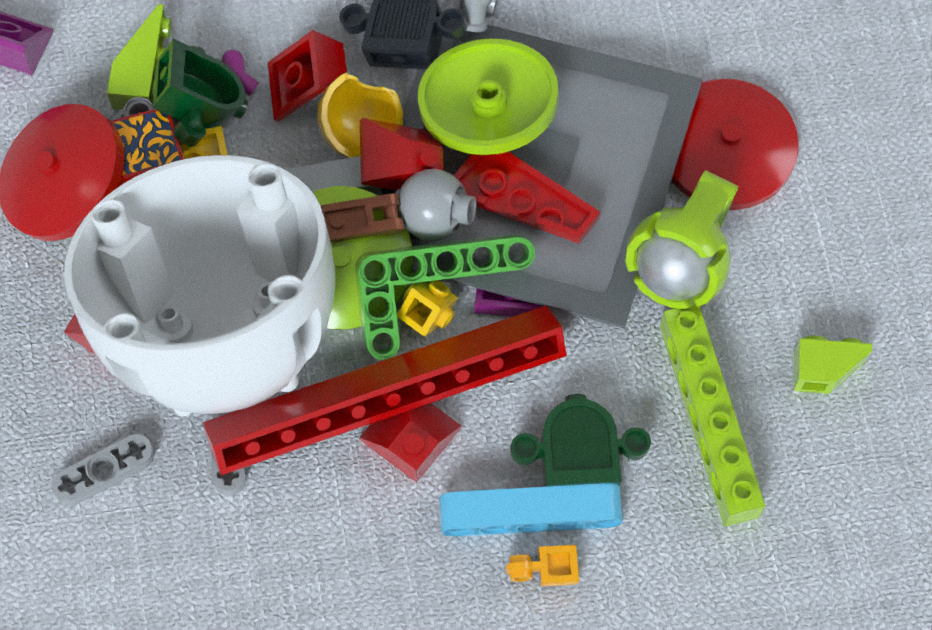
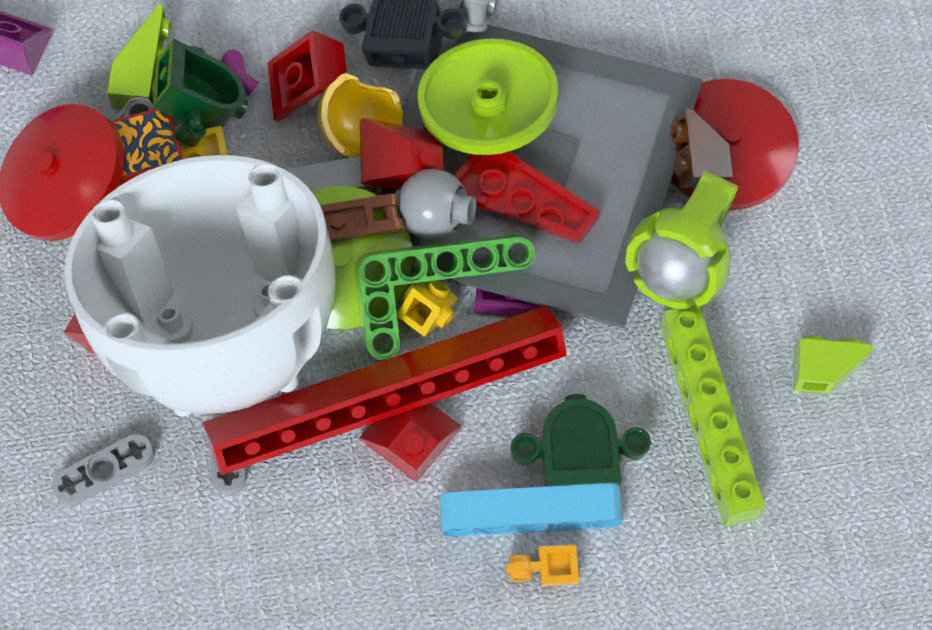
none -> slope [670,109,733,188]

